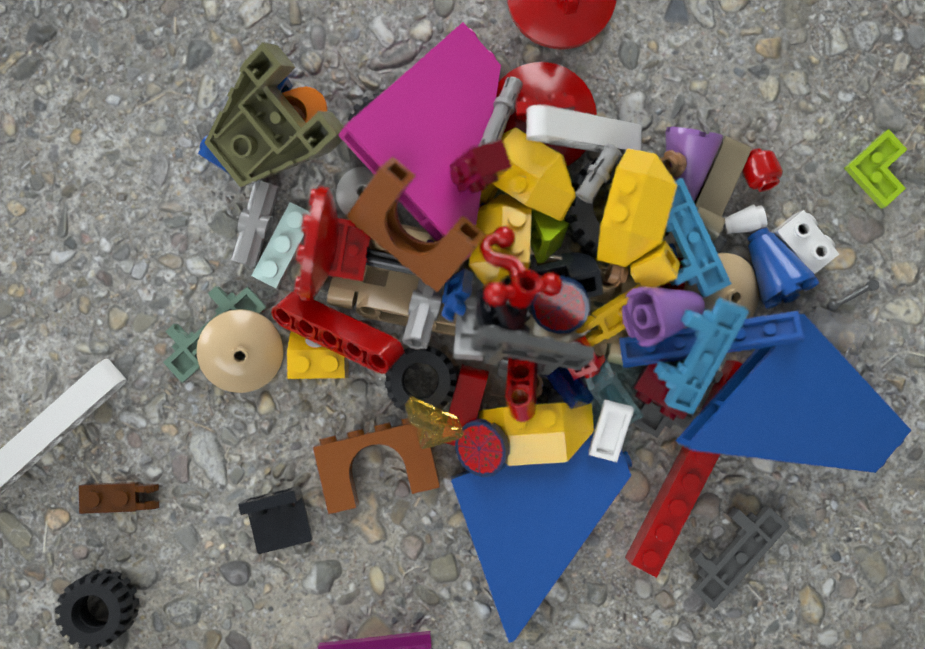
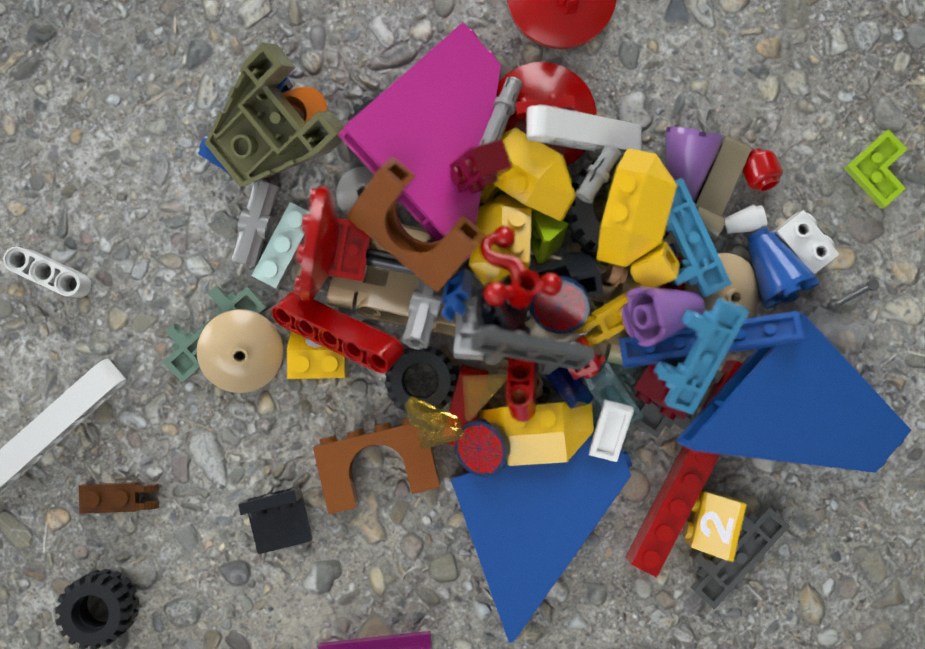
medium nougat plate [660,150,687,178] -> none
none -> white beam [3,247,91,298]
none -> clear yellow slope [463,374,507,422]
none -> yellow slope [683,489,747,562]

